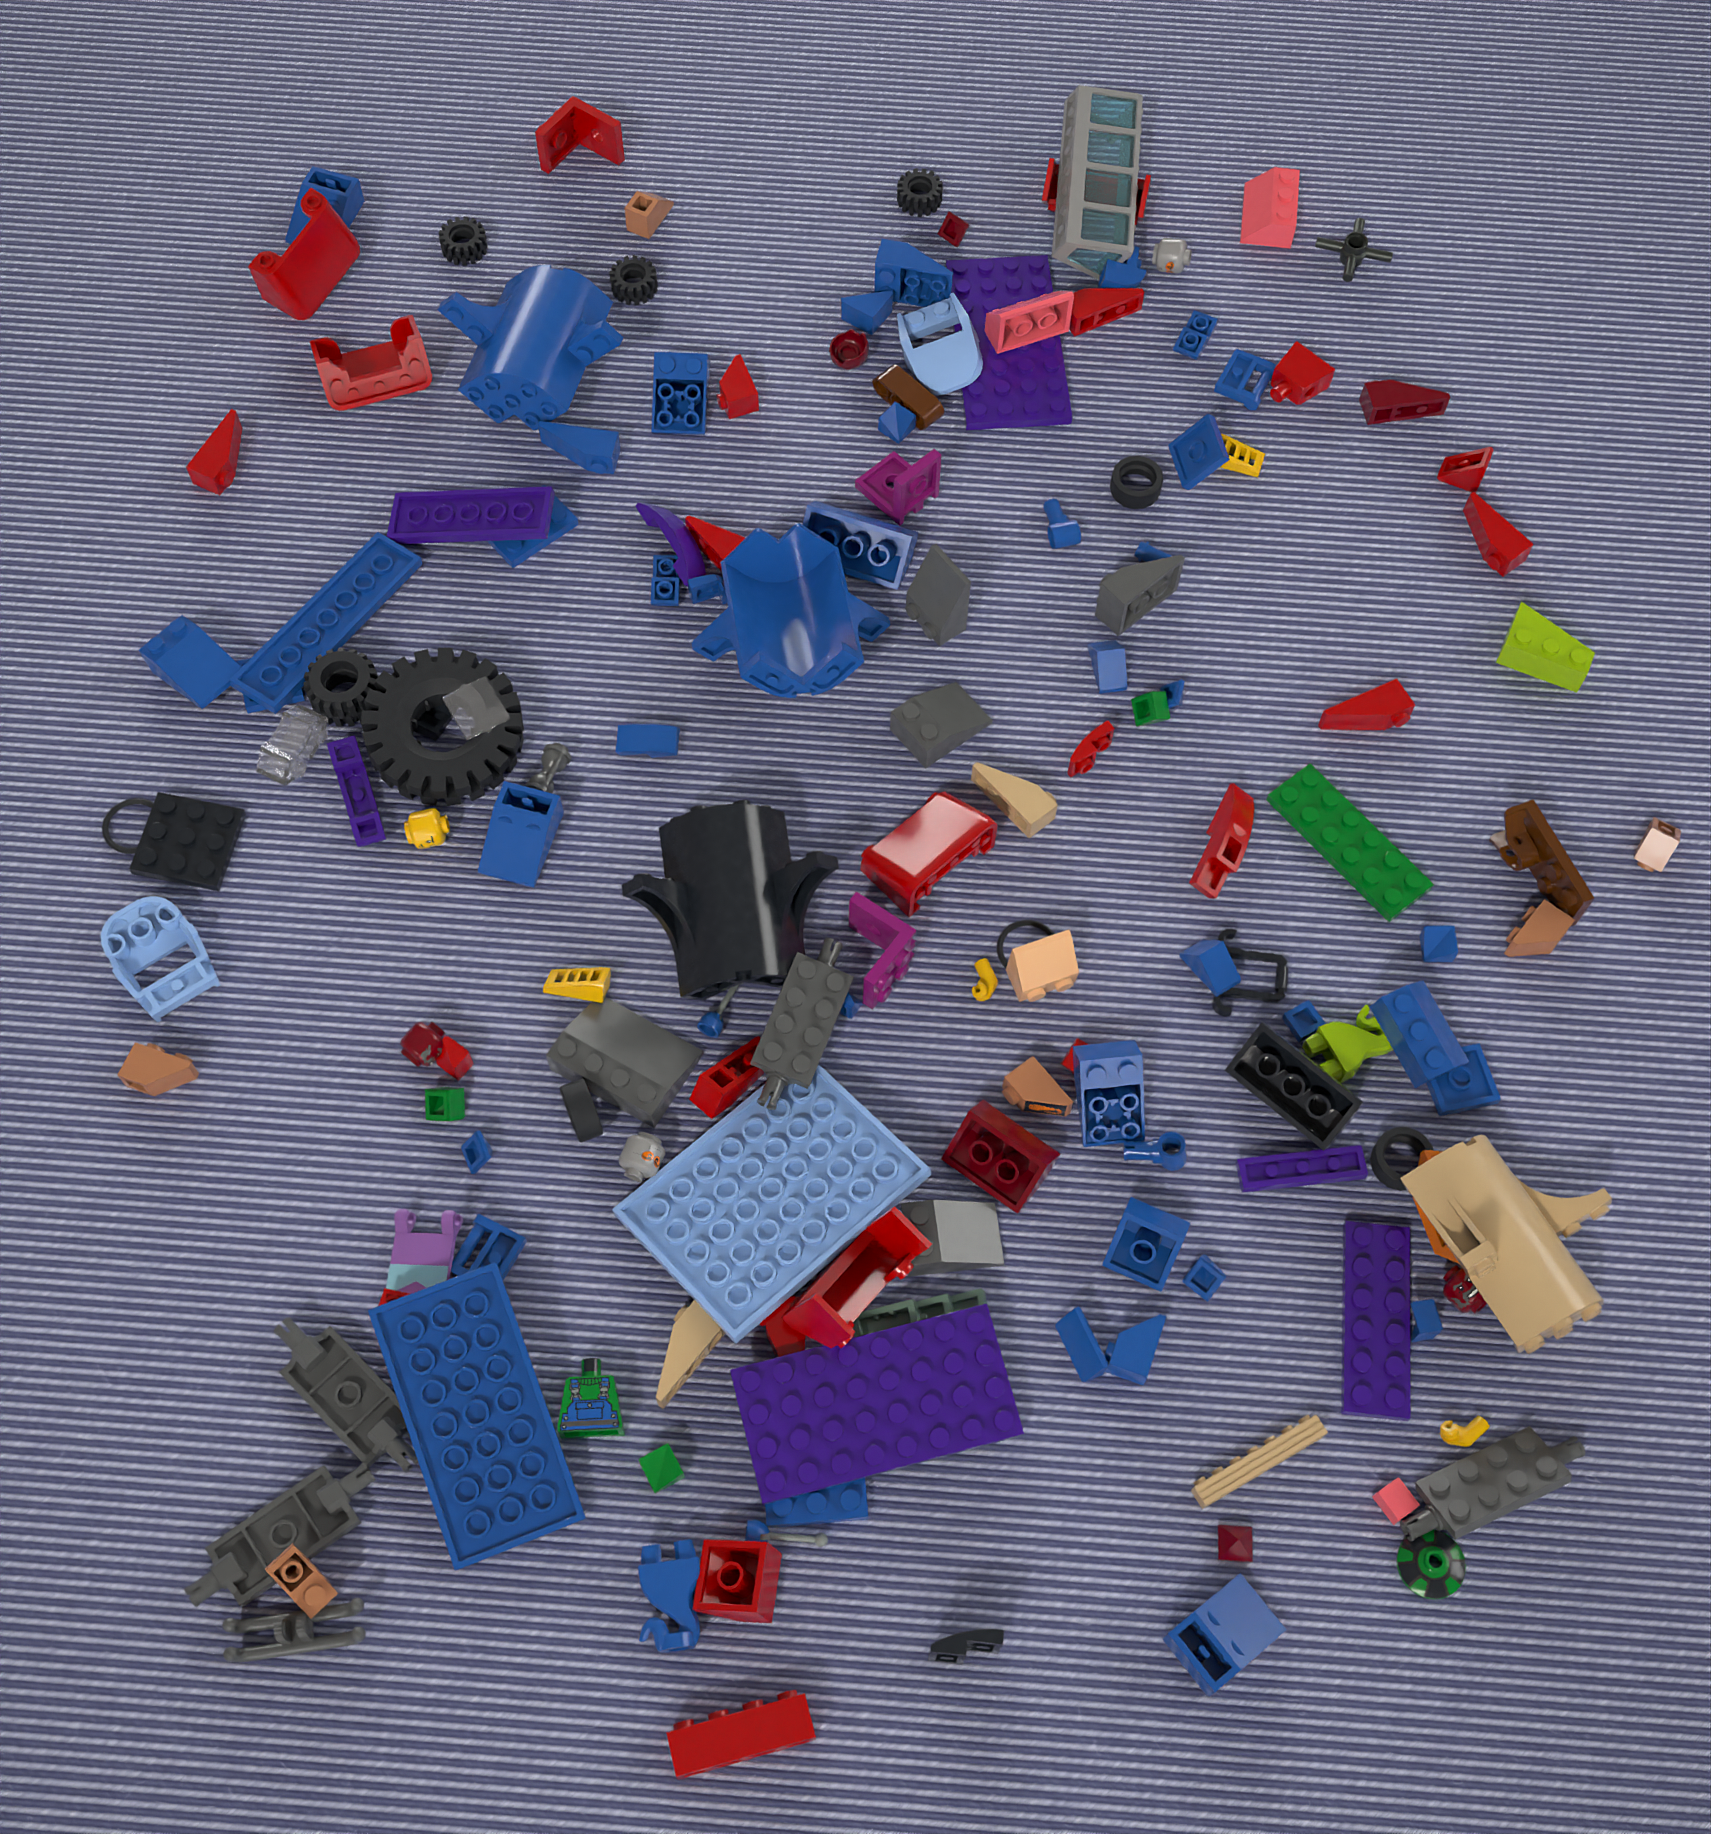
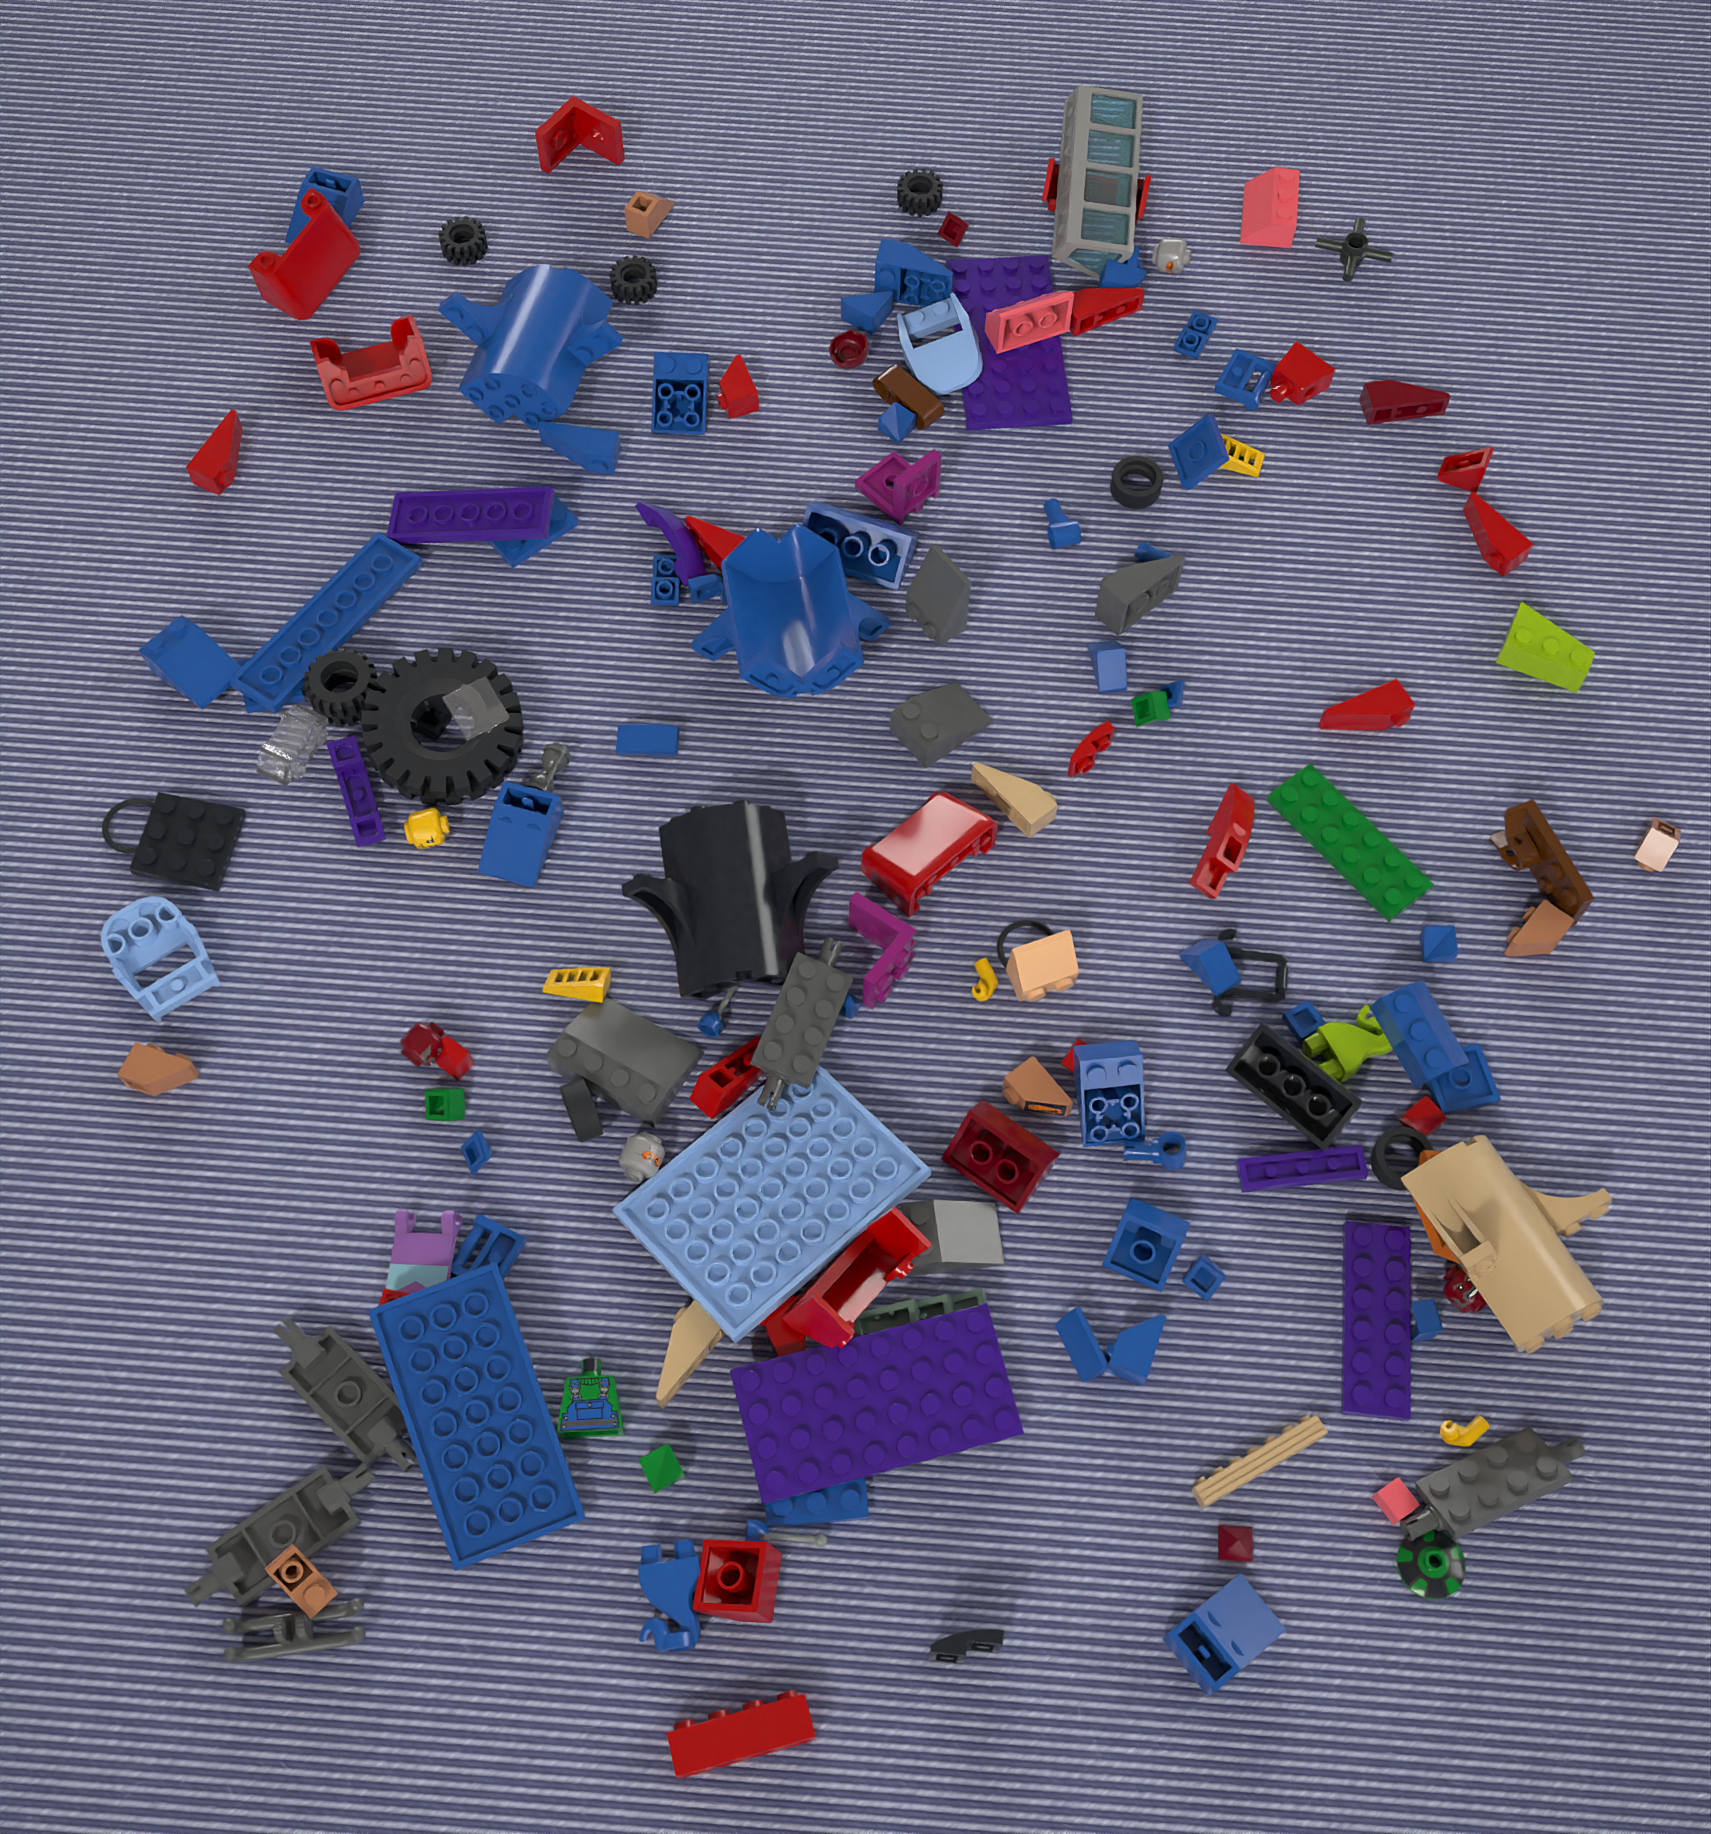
none -> red slope [1398,1096,1448,1137]

